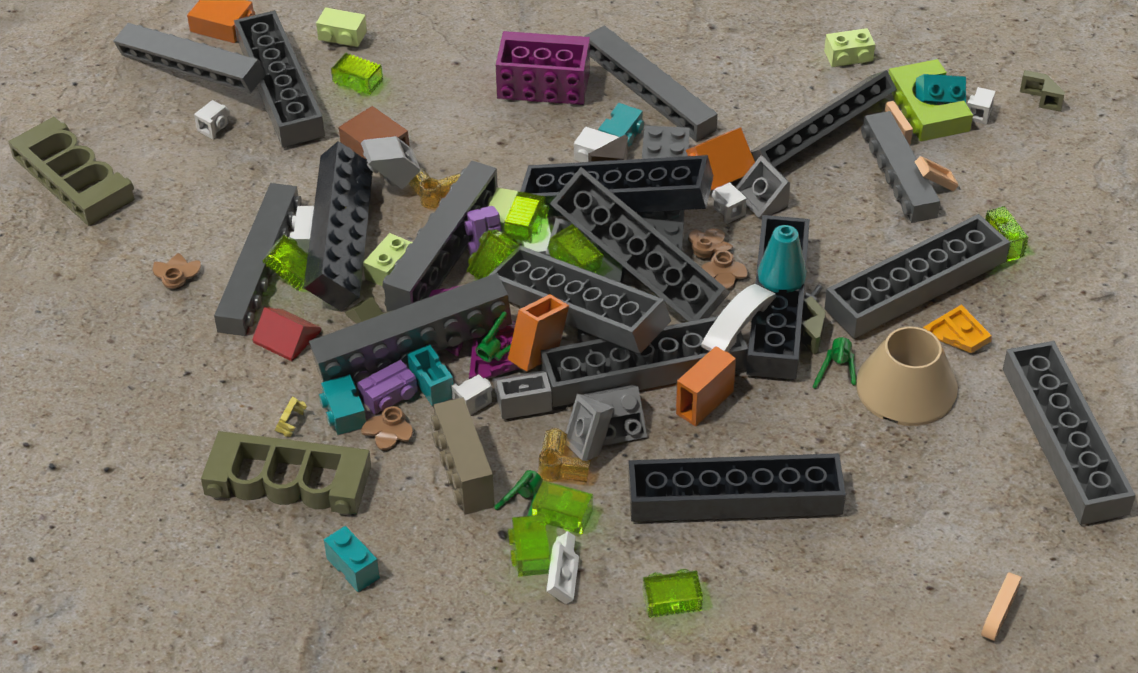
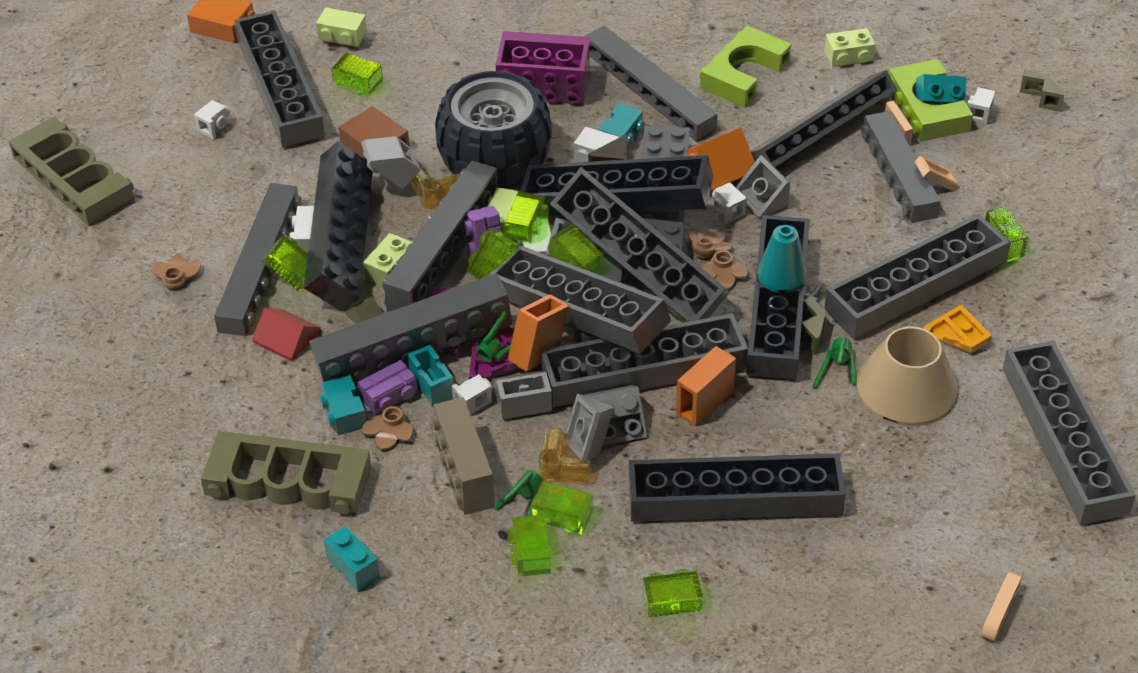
brick [113,23,266,94] -> none
light yellow piece [275,396,307,437] -> none
white hinge [546,531,579,604] -> none
white slope [701,284,776,352] -> none
none -> black wheel [435,71,552,188]
none -> lime arch [699,25,792,108]

